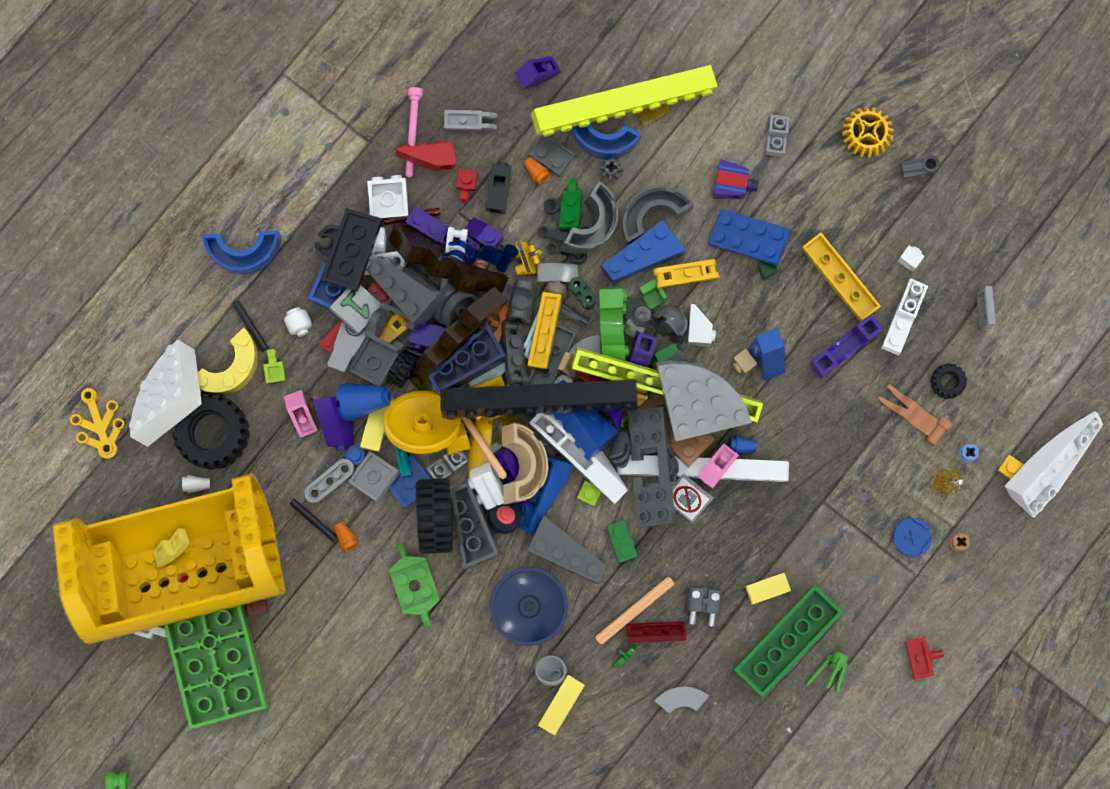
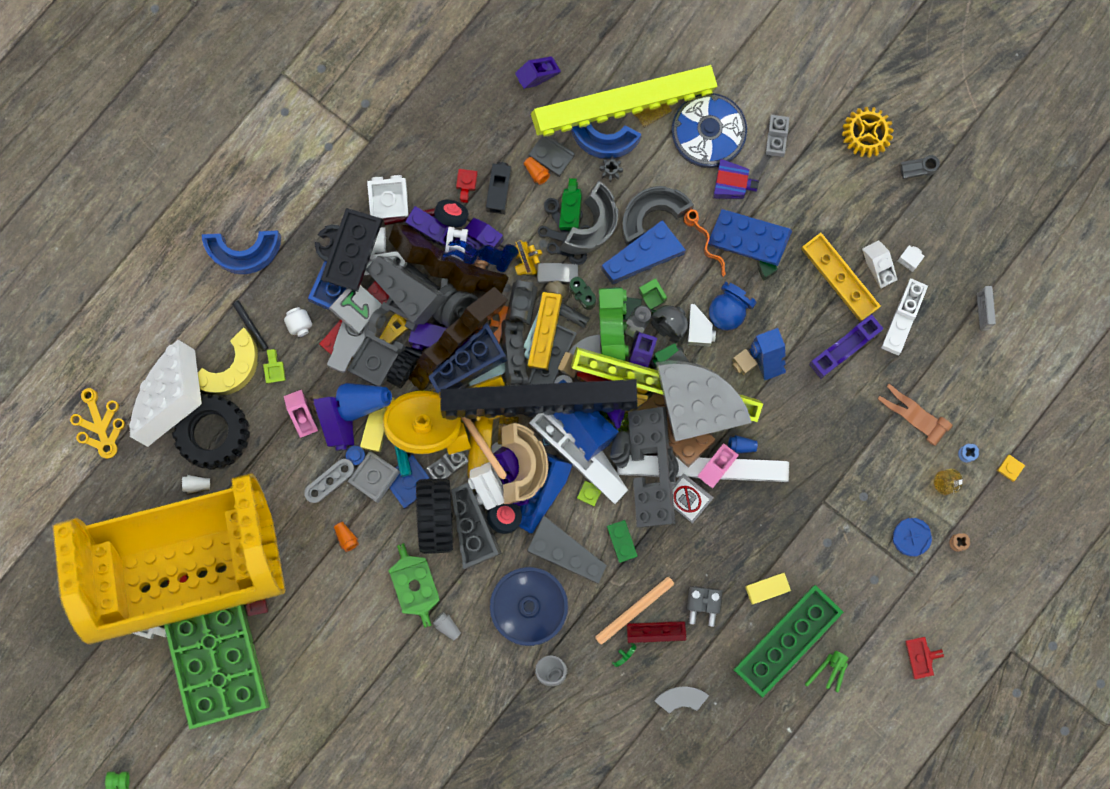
light yellow slope [153,528,190,568] -> none
black bar [289,499,337,542] -> none
red slope [395,140,456,171] -> none
bright pink piece [406,87,423,178] -> none
light grey hinge [444,110,497,131] -> none
light yellow slope [538,675,585,736] -> none
yellow plate [653,259,720,289] -> none
black tyre [930,363,967,399] -> none
white wedge [1005,411,1103,518] -> none
none -> light grey cone [433,612,461,641]
none -> black wheel [434,199,469,228]
none -> dish [672,93,747,168]
none -> orange flag [683,210,726,277]
none -> blue tile [709,281,757,331]
none -> white slope [862,240,898,288]

